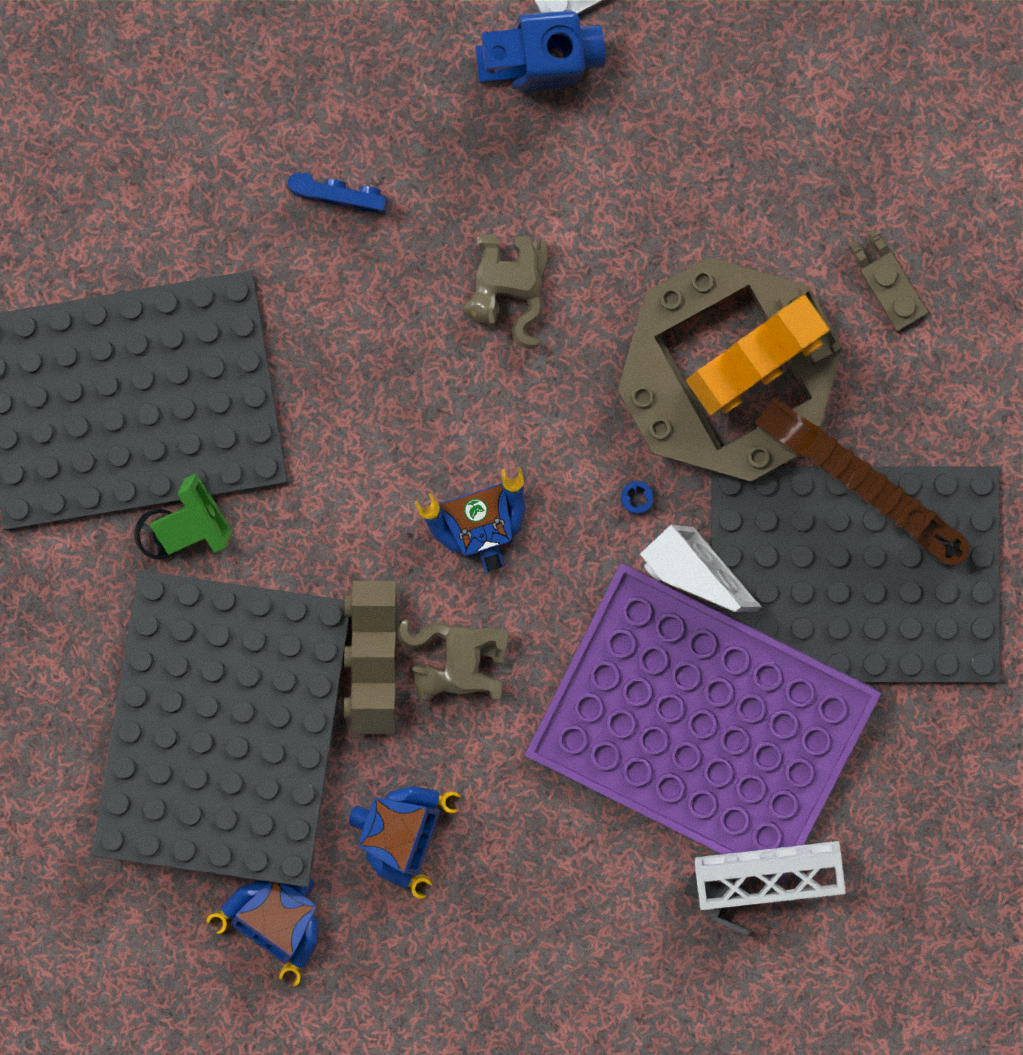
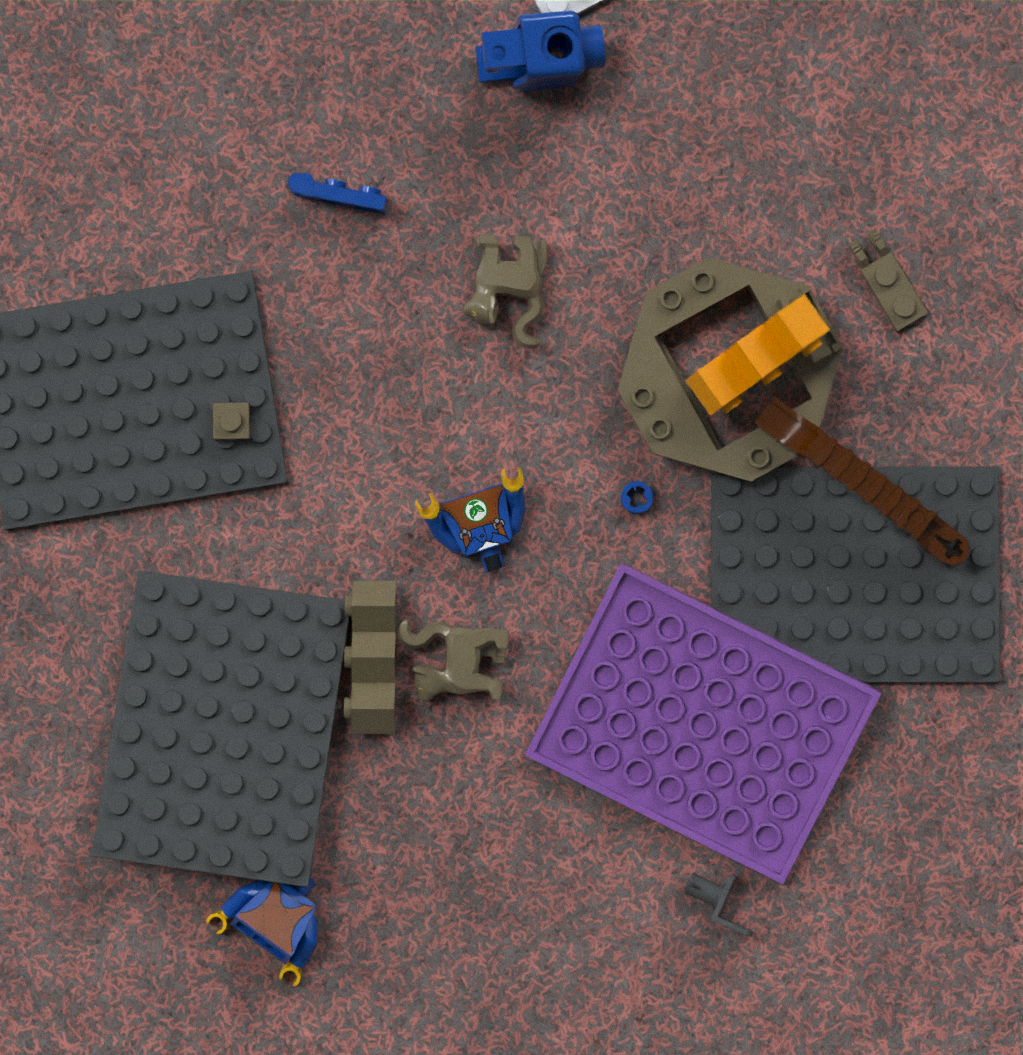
bright green piece [134,473,233,559] -> none
blue torso [349,786,461,899] -> none
white slope [640,525,762,612] -> none
white fence [695,841,846,910] -> none
none -> dark tan plate [213,402,250,440]

